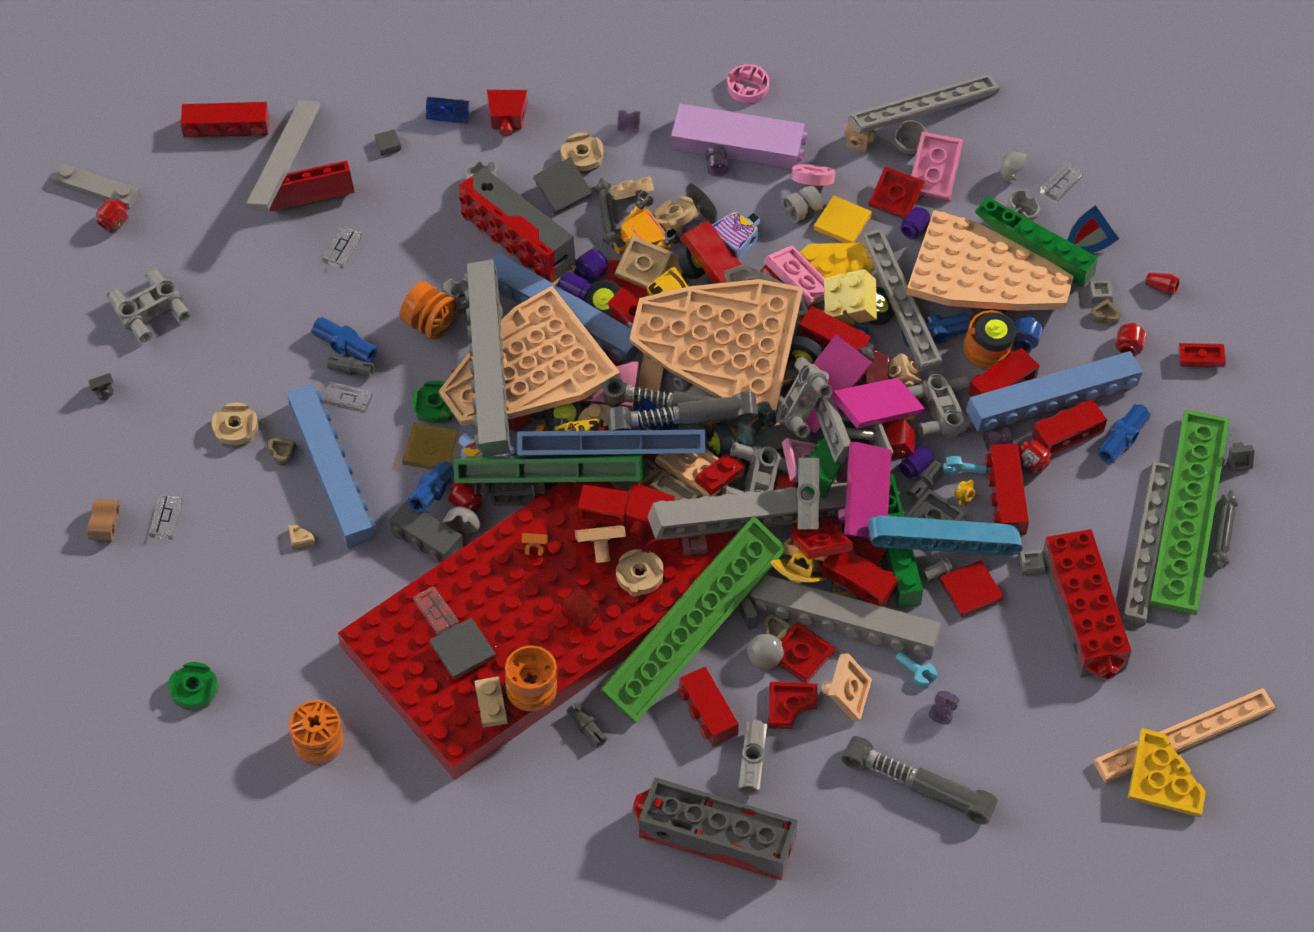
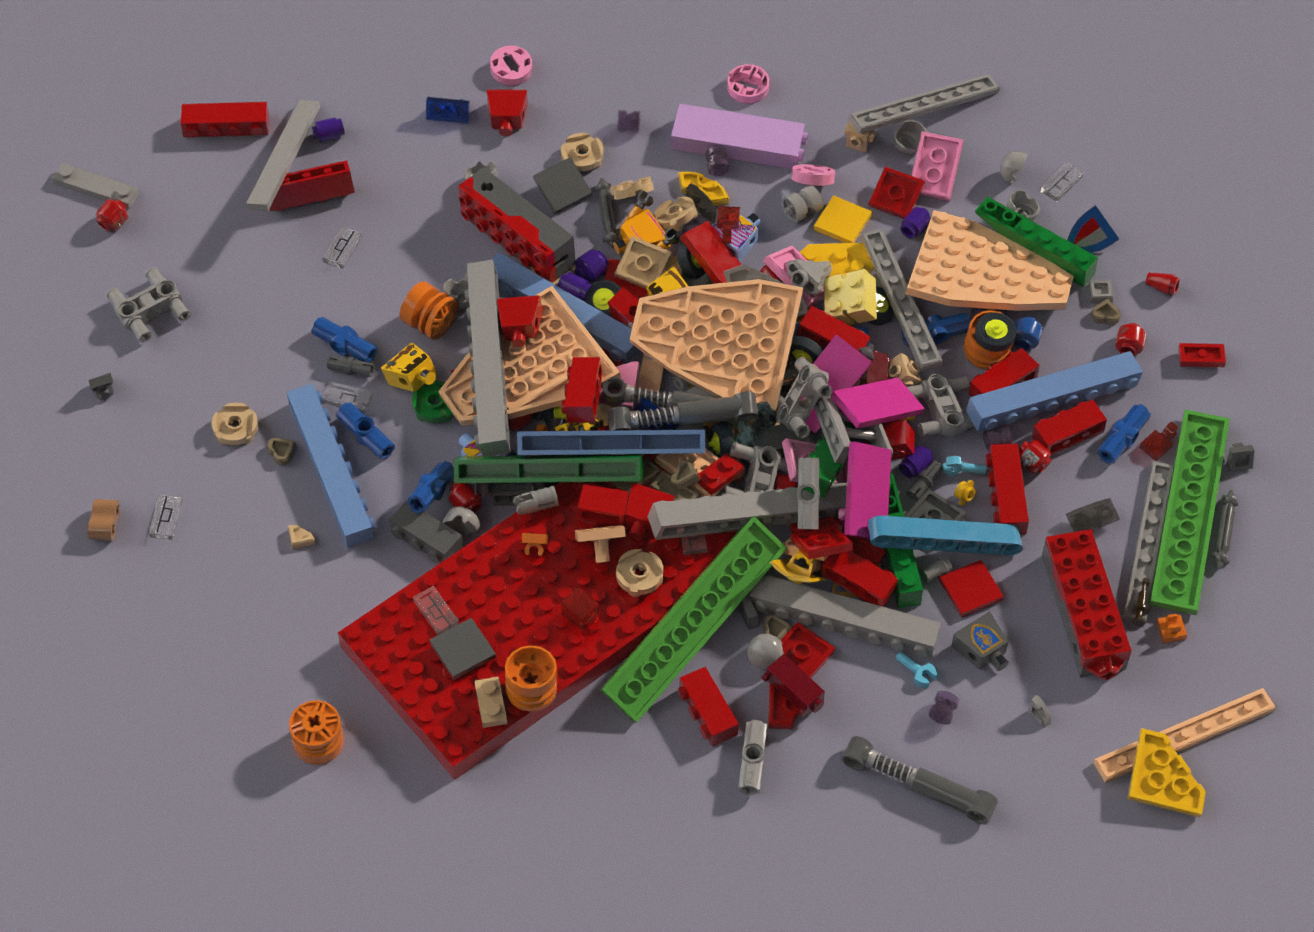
green plate [168,662,218,709] -> none
dark grey tile [374,129,401,155] -> none
clear yellow tile [402,423,458,470] -> none
dark grey pin [567,702,607,748] -> none
dark grey piece [632,777,798,881] -> none
light nougat tile [822,653,872,721] -> none
light grey tile [1018,549,1046,575] -> none
none -> dark purple brick [312,117,345,142]
none -> blue piece [336,402,395,459]
none -> yellow torso [381,342,436,392]
none -> bright pink piece [490,46,532,86]
none -> red torso [497,295,543,347]
none -> light grey hinge [513,486,559,515]
none -> red brick [561,357,603,423]
none -> dark tan tile [670,461,700,489]
none -> yellow tile [678,172,729,207]
none -> clear red plate [717,206,740,244]
none -> dark red brick [761,654,825,717]
none -> light grey rock [787,259,833,295]
none -> dark grey torso [952,611,1009,671]
none -> light grey tile [1029,695,1051,728]
none -> clear smoke slope [1066,498,1120,532]
none -> dark brown piece [1132,578,1150,627]
none -> clear red plate [1139,421,1179,462]
none -> orange tile [1156,614,1187,643]

